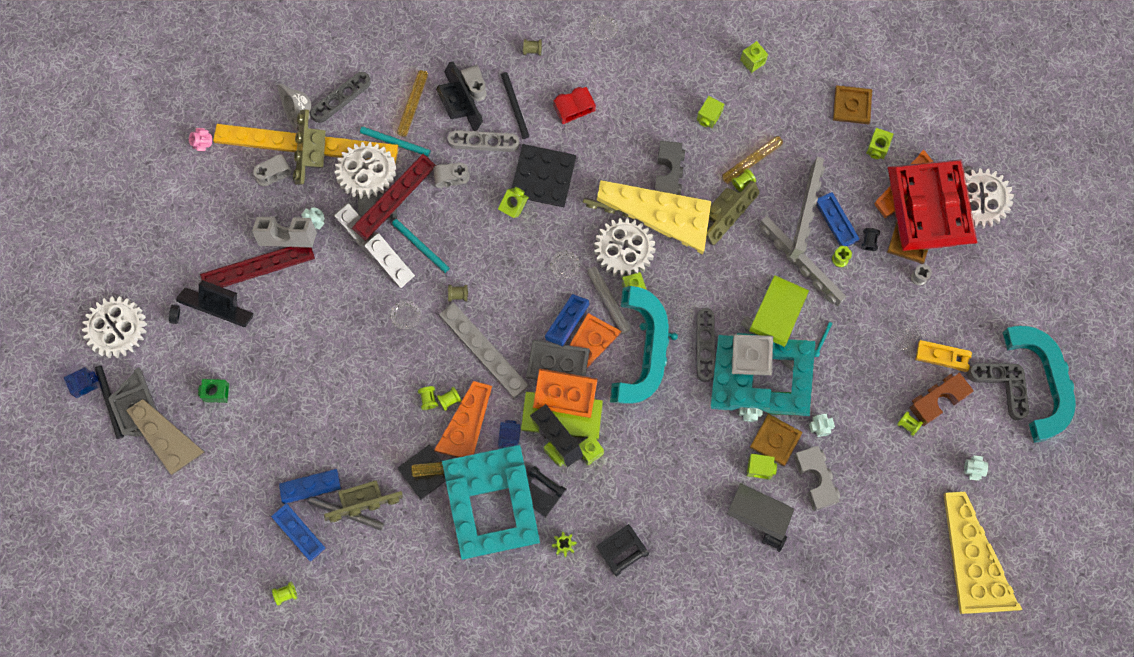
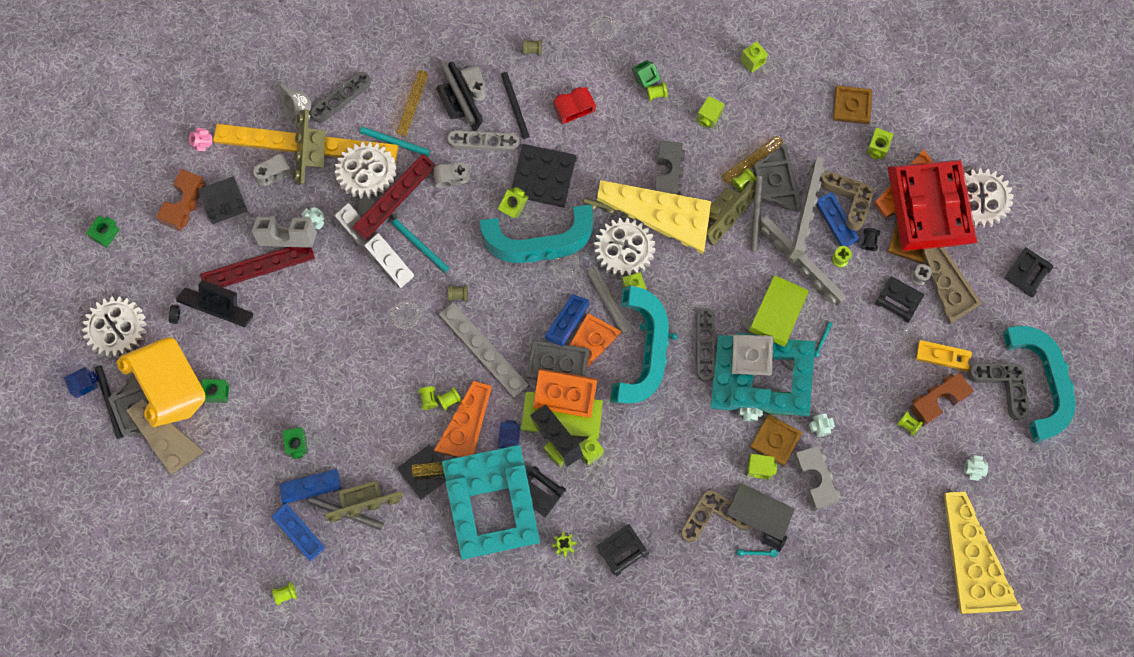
none -> green brick [86,215,119,248]
none -> yellow windscreen [116,337,205,428]
none -> dark orange arch [156,169,206,231]
none -> black hinge [198,176,248,224]
none -> green brick [282,427,308,459]
none -> flat silver bar [439,60,476,125]
none -> teal arch [480,204,593,263]
none -> green brick [631,60,660,88]
none -> lime bush [646,82,668,101]
none -> dark tan beam [681,490,752,543]
none -> teal hinge [736,549,778,557]
none -> flat silver bar [751,176,763,252]
none -> dark grey wing [753,144,801,213]
none -> dark tan beam [820,171,874,231]
none -> black plate [875,276,925,323]
none -> dark tan wing [922,247,982,325]
none -> black plate [1004,247,1053,297]

